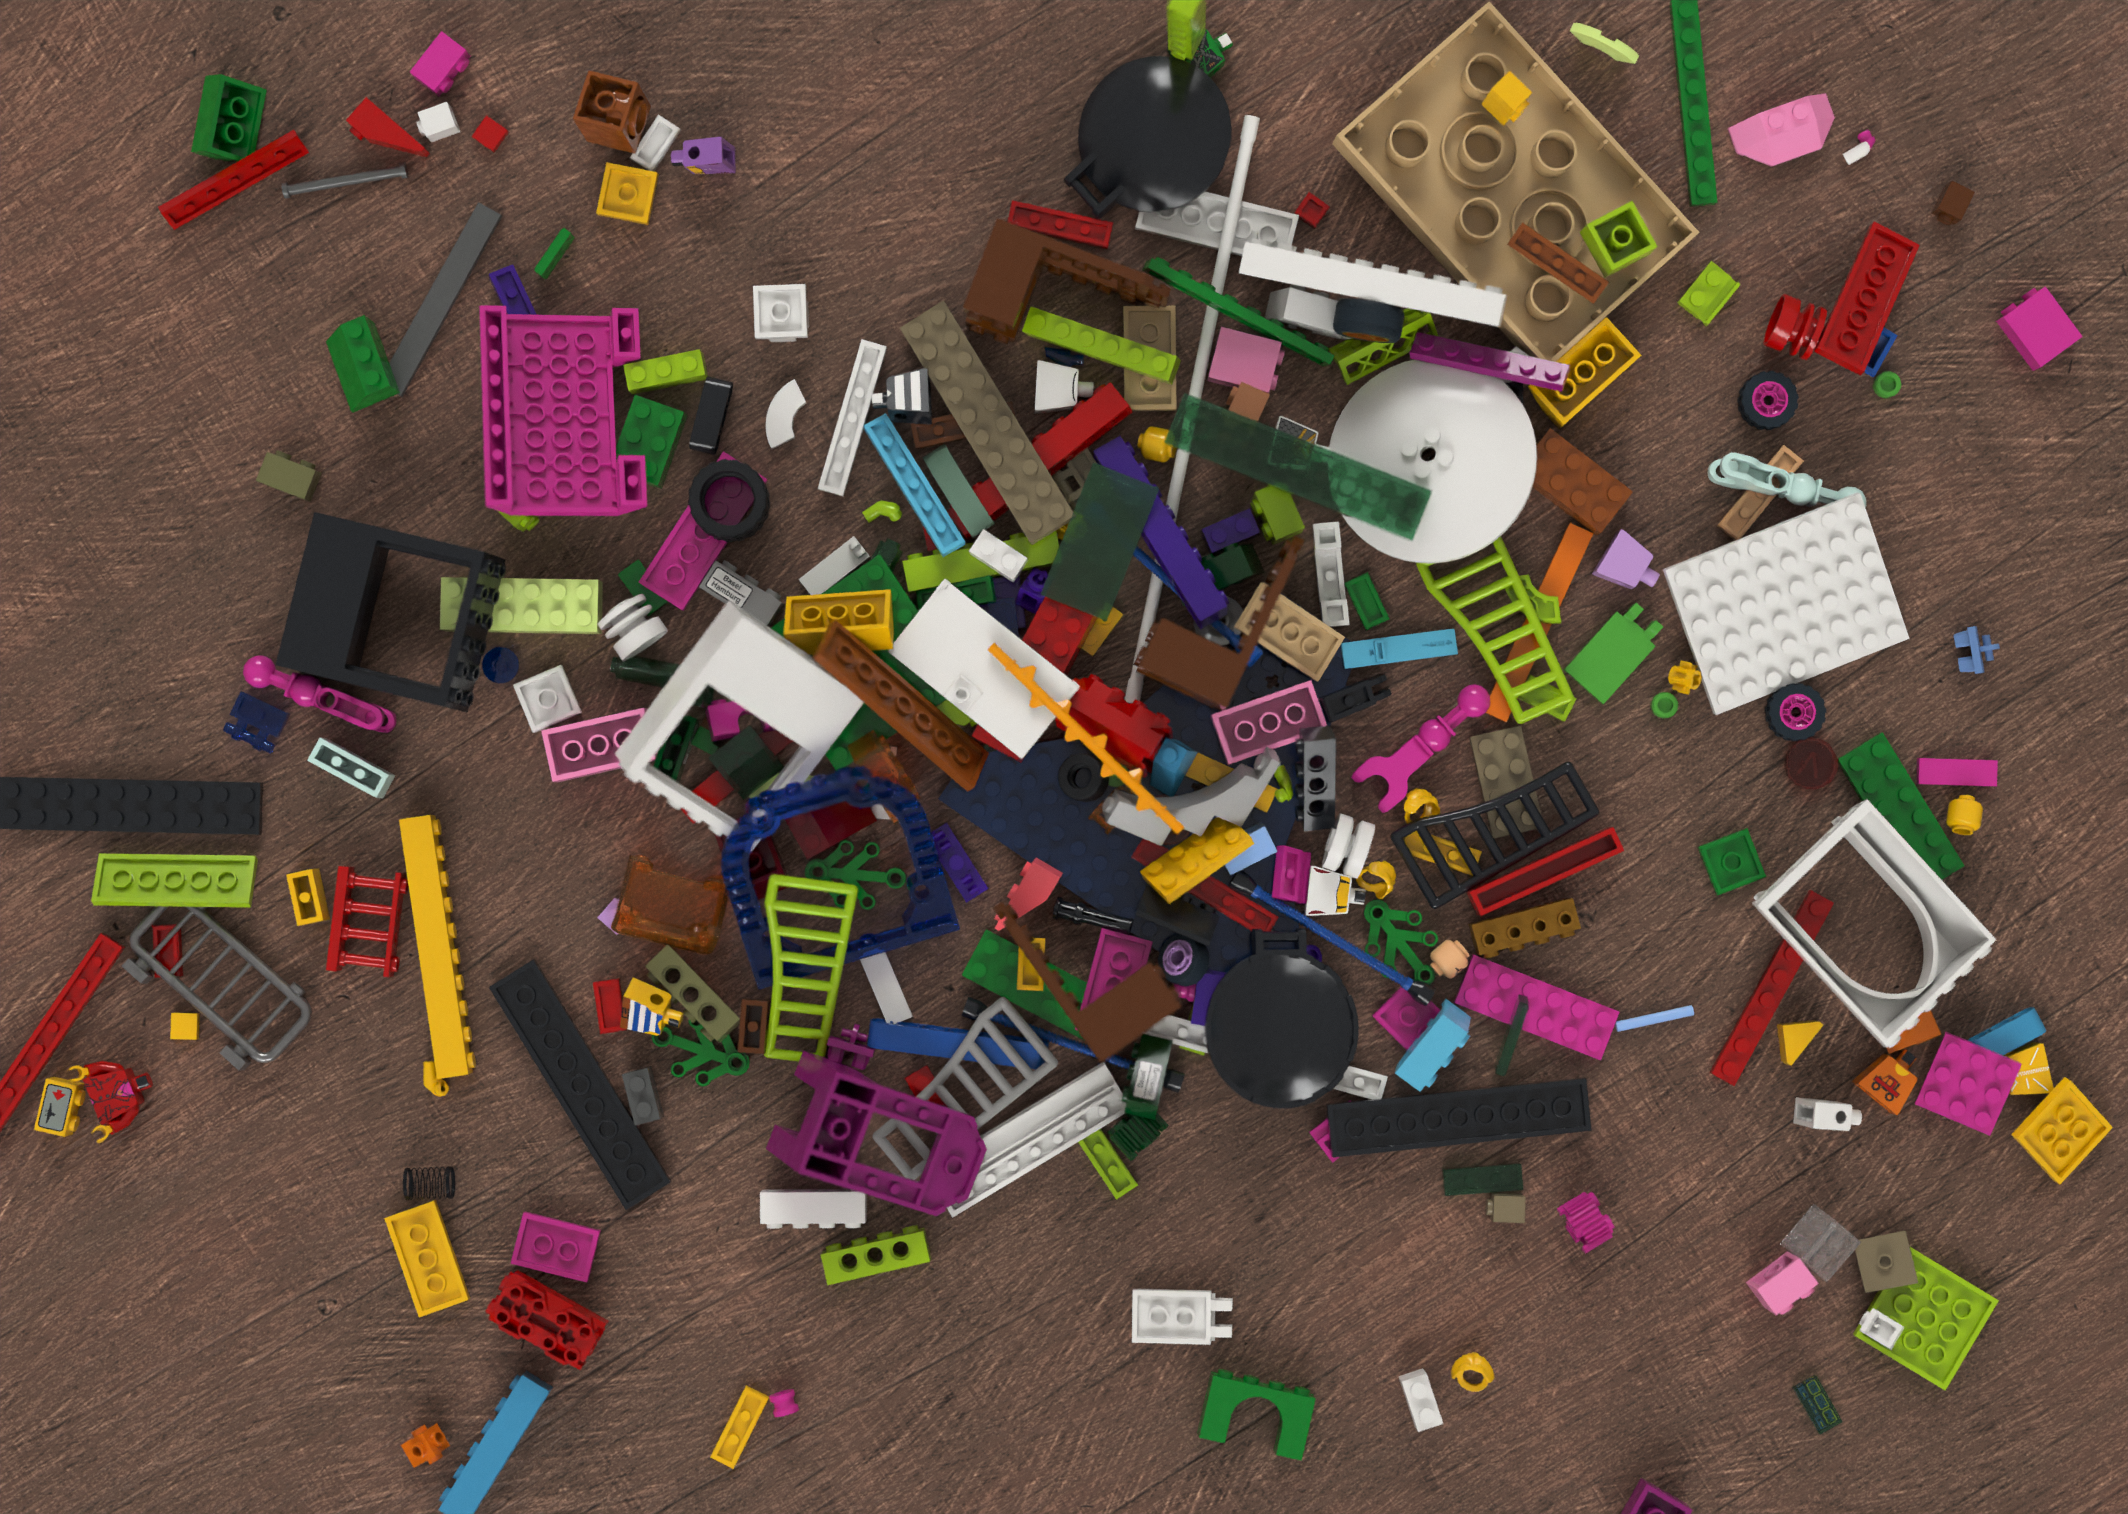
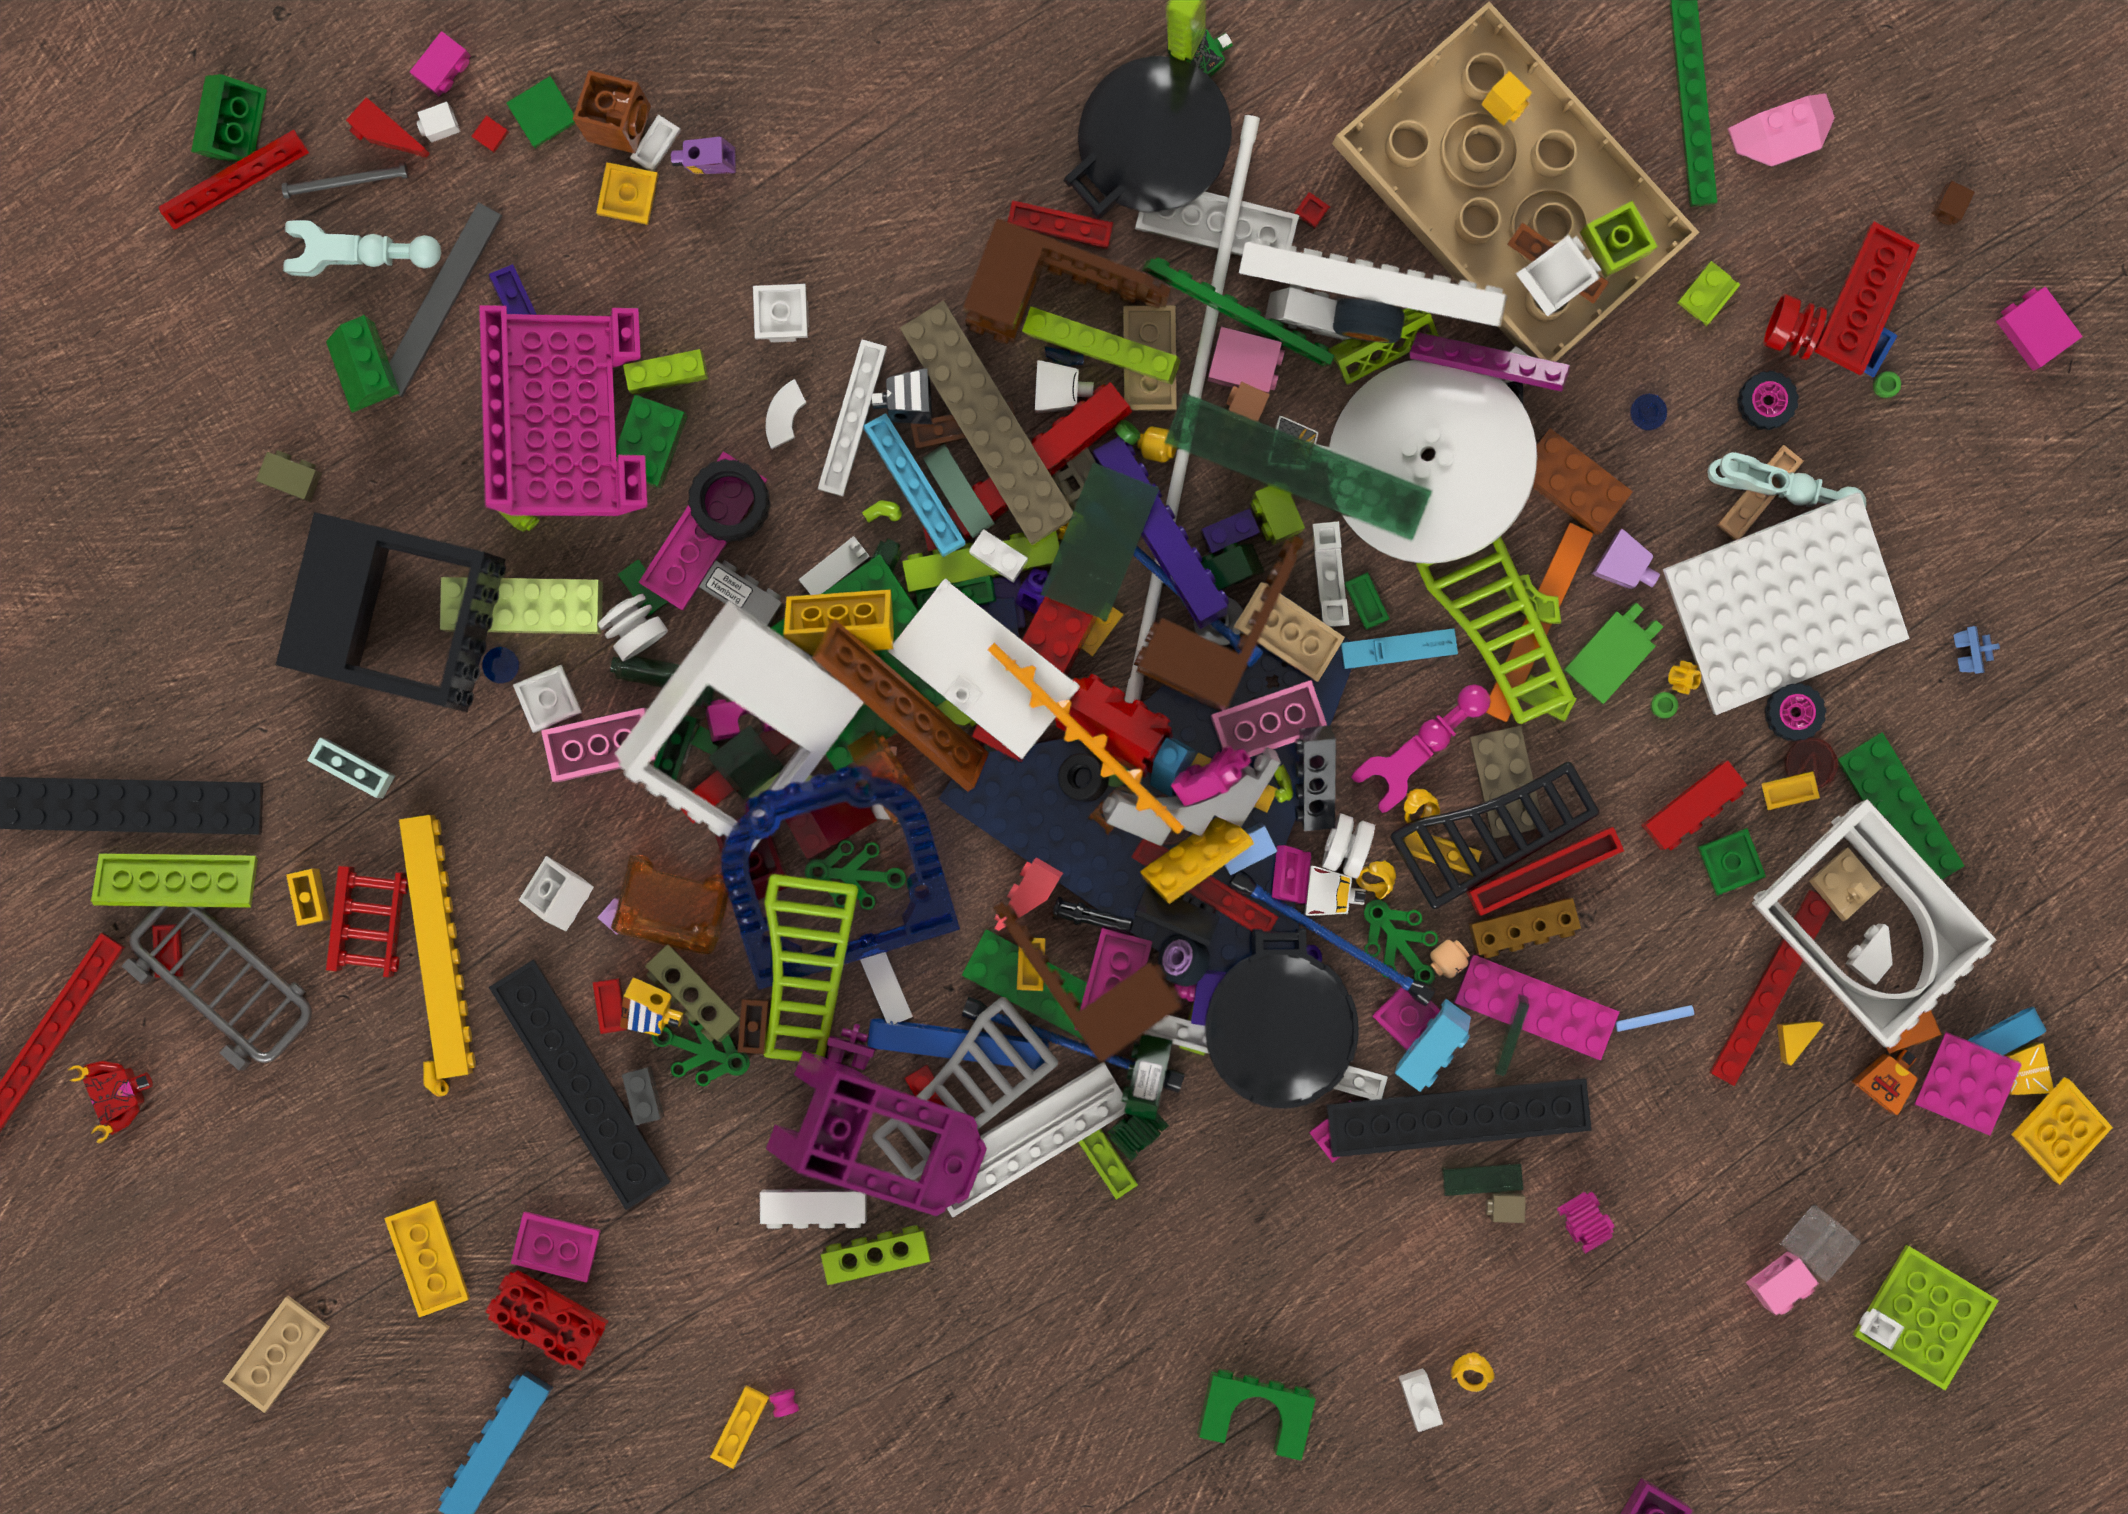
brick [34,1077,86,1137] -> none
yellow tile [170,1012,200,1040] -> none
clear blue plate [223,691,290,754] -> none
dark pink piece [243,655,396,733] -> none
orange brick [401,1423,450,1468] -> none
black piece [403,1166,455,1200] -> none
green tile [534,228,575,280] -> none
black beam [689,376,733,455] -> none
dark purple plate [925,823,988,903] -> none
white tile [1132,1289,1233,1345] -> none
black hinge [1319,673,1391,723] -> none
yellow slope [1528,317,1642,429] -> none
yellowish green tile [1570,23,1639,64] -> none
clear green tile [1792,1375,1843,1435] -> none
white torso [1793,1097,1862,1131] -> none
white arm [1843,130,1875,165] -> none
dark tan plate [1853,1230,1918,1293] -> none
dark pink tile [1916,758,1998,787] -> none
yellow head [1946,795,1983,835] -> none
none -> tan plate [223,1296,330,1413]
none -> light aqua piece [283,220,442,277]
none -> green tile [506,76,576,148]
none -> white slope [519,856,594,931]
none -> bright green tile [1115,420,1140,445]
none -> dark pink hips [1171,745,1251,806]
none -> white panel [1516,235,1601,316]
none -> clear blue piece [1630,394,1667,431]
none -> red brick [1641,761,1747,851]
none -> yellow tile [1761,771,1820,810]
none -> tan hinge [1809,847,1882,921]
none -> white slope [1845,924,1893,985]

